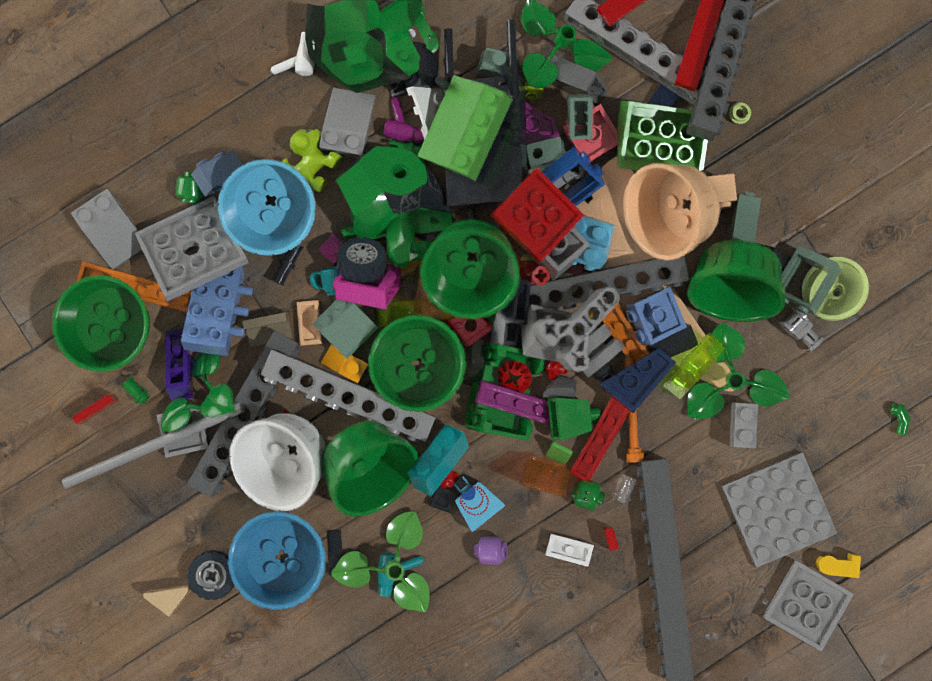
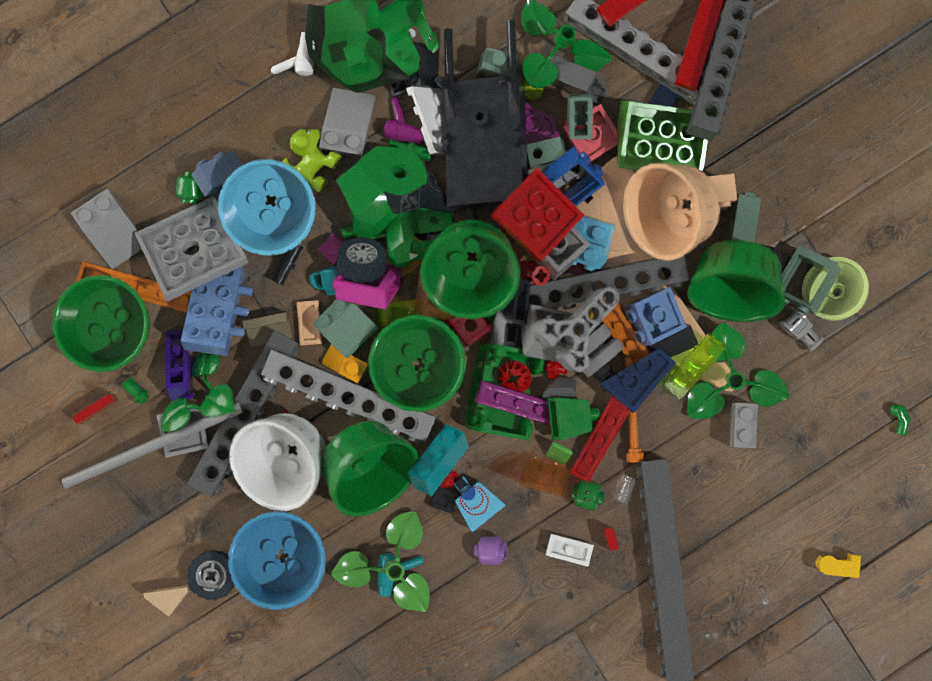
black window [328,530,343,573] -> none
bright green slope [417,76,513,181] -> none
clear smoke wing [462,326,484,385] -> none
light grey plate [721,452,837,568] -> none
yellowish green plate [729,102,751,124] -> none
light grey plate [763,560,854,652] -> none

